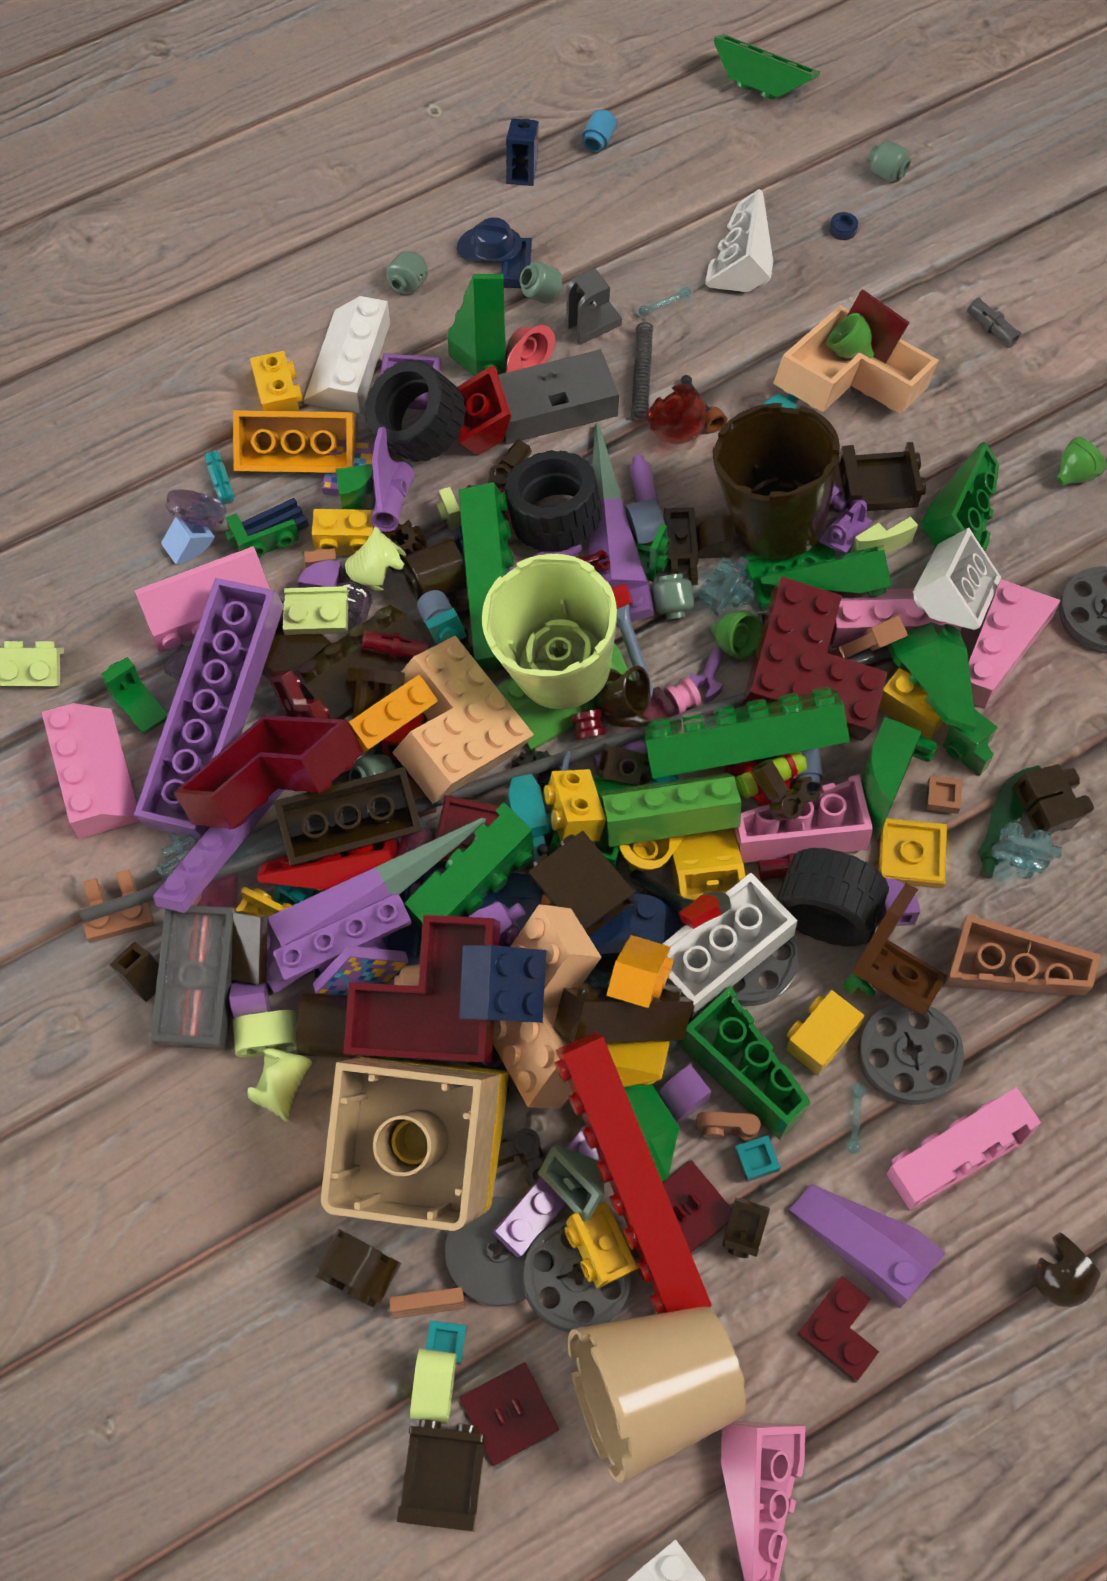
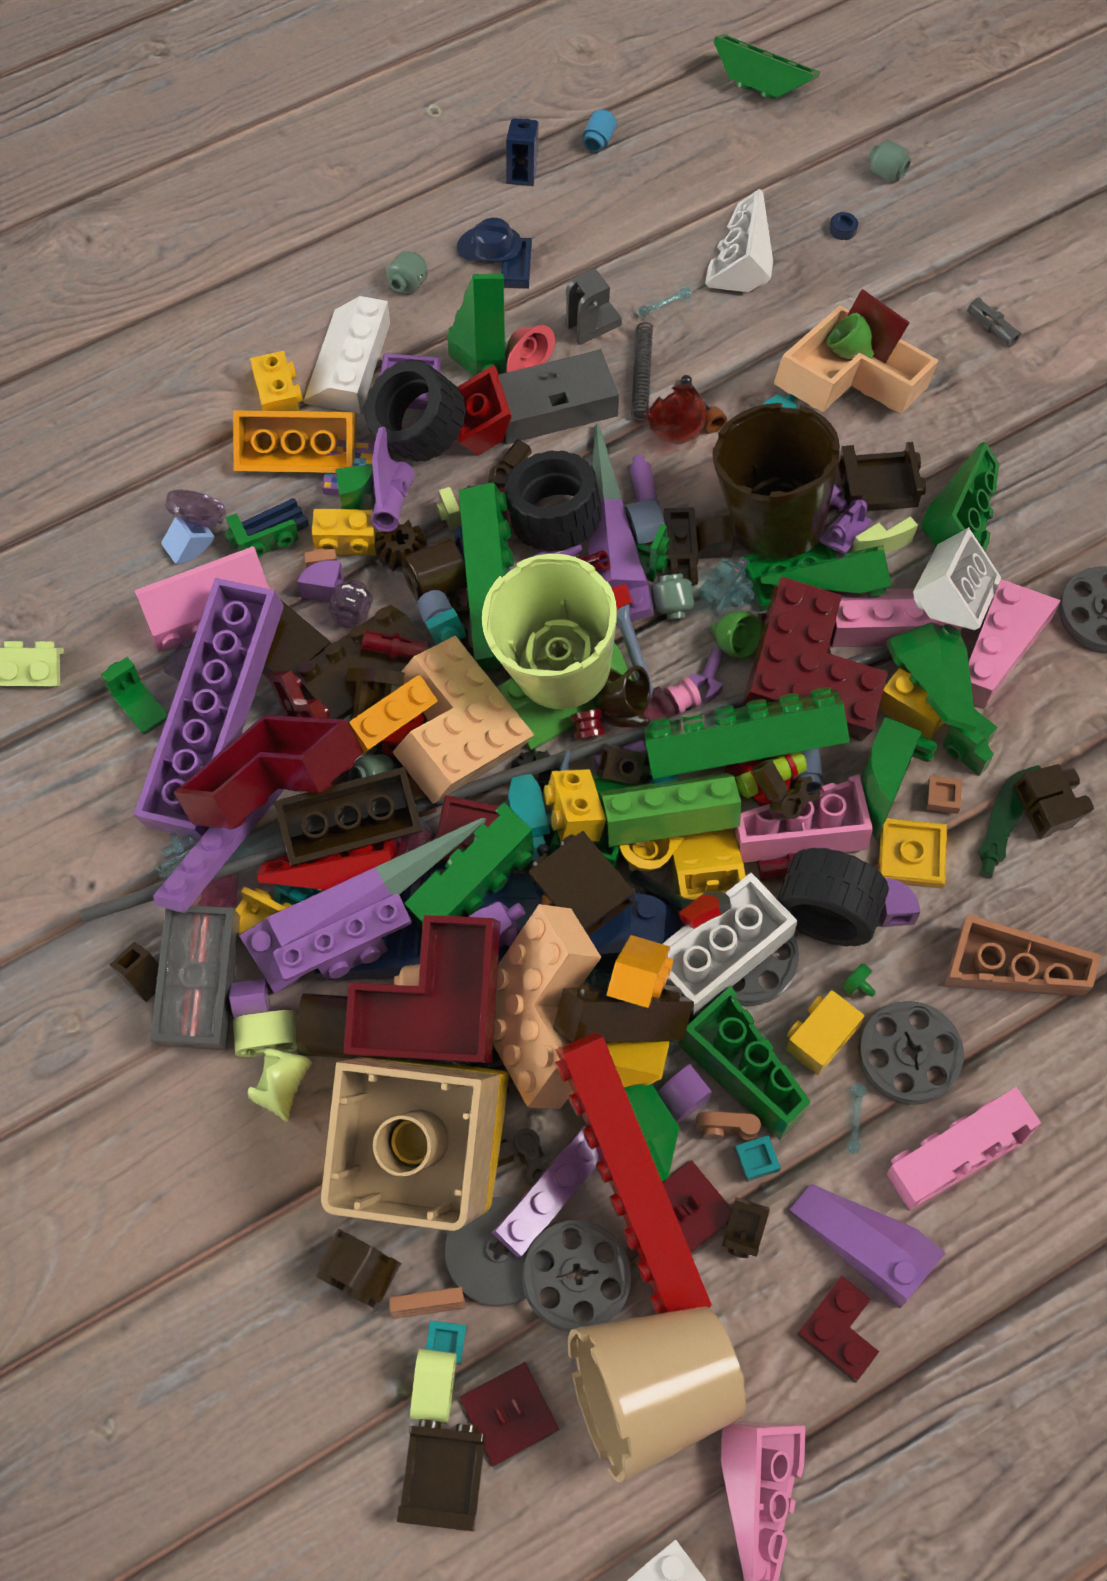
bright pink slope [42,703,139,839] -> none
nougat plate [80,869,155,943] -> none
teal axle [205,450,235,505] -> none
dark brown tile [231,911,268,985] -> none
yellowish green plate [283,586,348,635] -> none
medium lavender tile [313,946,408,996] -> none
yellowish green hair [344,526,406,591] -> none
dark blue brick [459,945,546,1023] -> none
sand green head [519,261,563,304] -> none
sand green slope [538,1145,604,1222] -> none
yellow bracket [565,1202,638,1289] -> none
nougat piece [832,615,908,658] -> none
reddish brown bracket [852,883,947,1016] -> none
clear light blue hips [992,822,1062,880] -> none
dark brown helmet [1035,1232,1101,1307] -> none
bright green helmet [1056,437,1107,486] -> none

